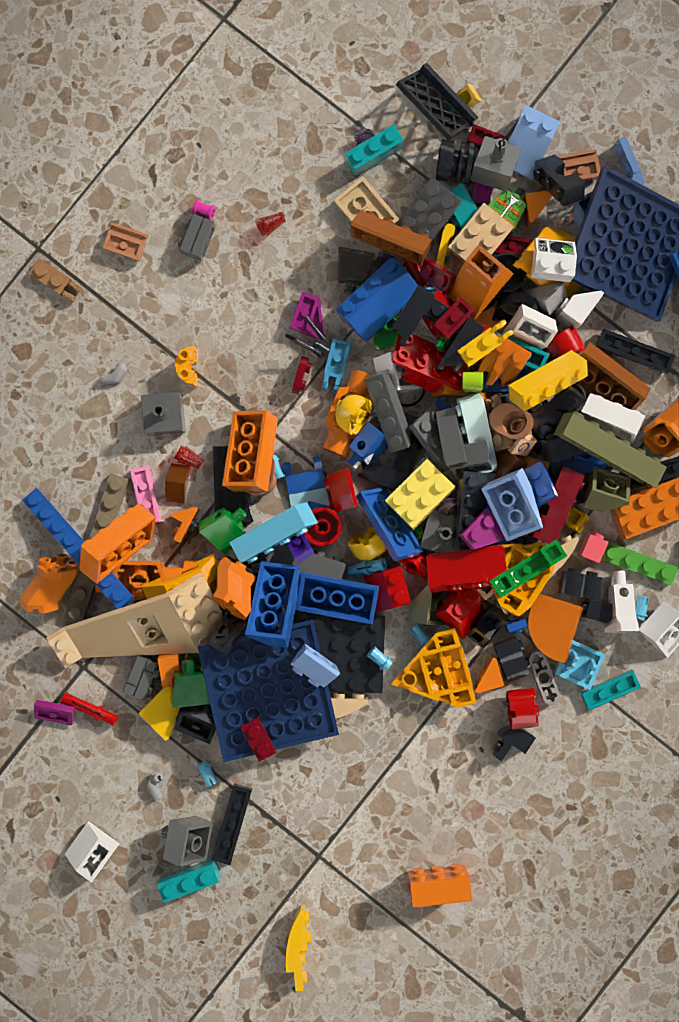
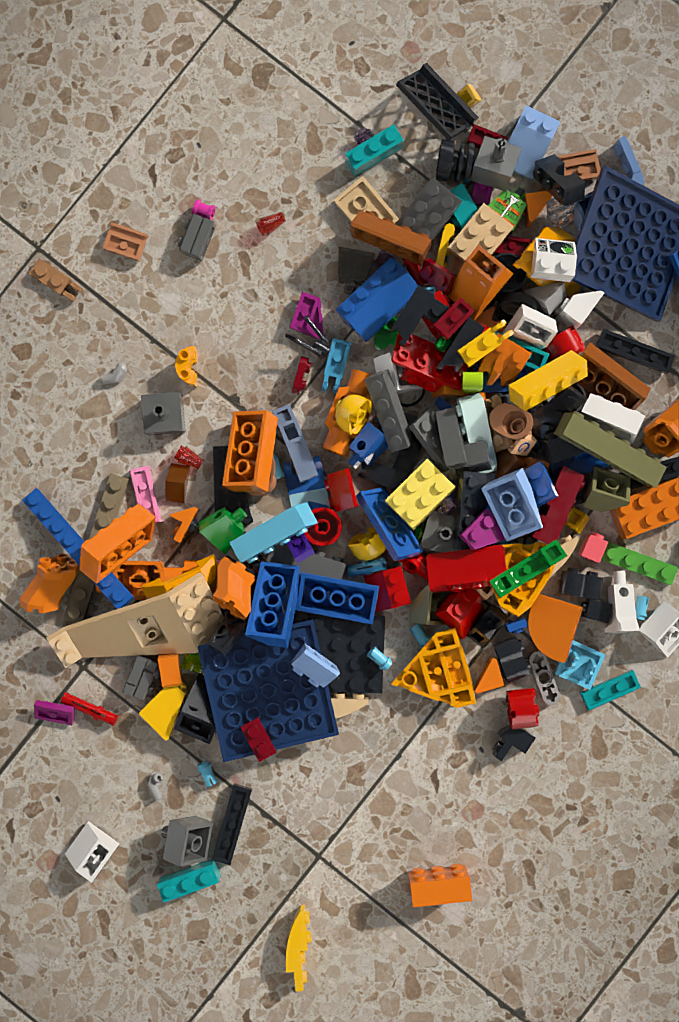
dark green torso [170,659,210,708] -> none
none -> sand blue slope [272,404,318,483]

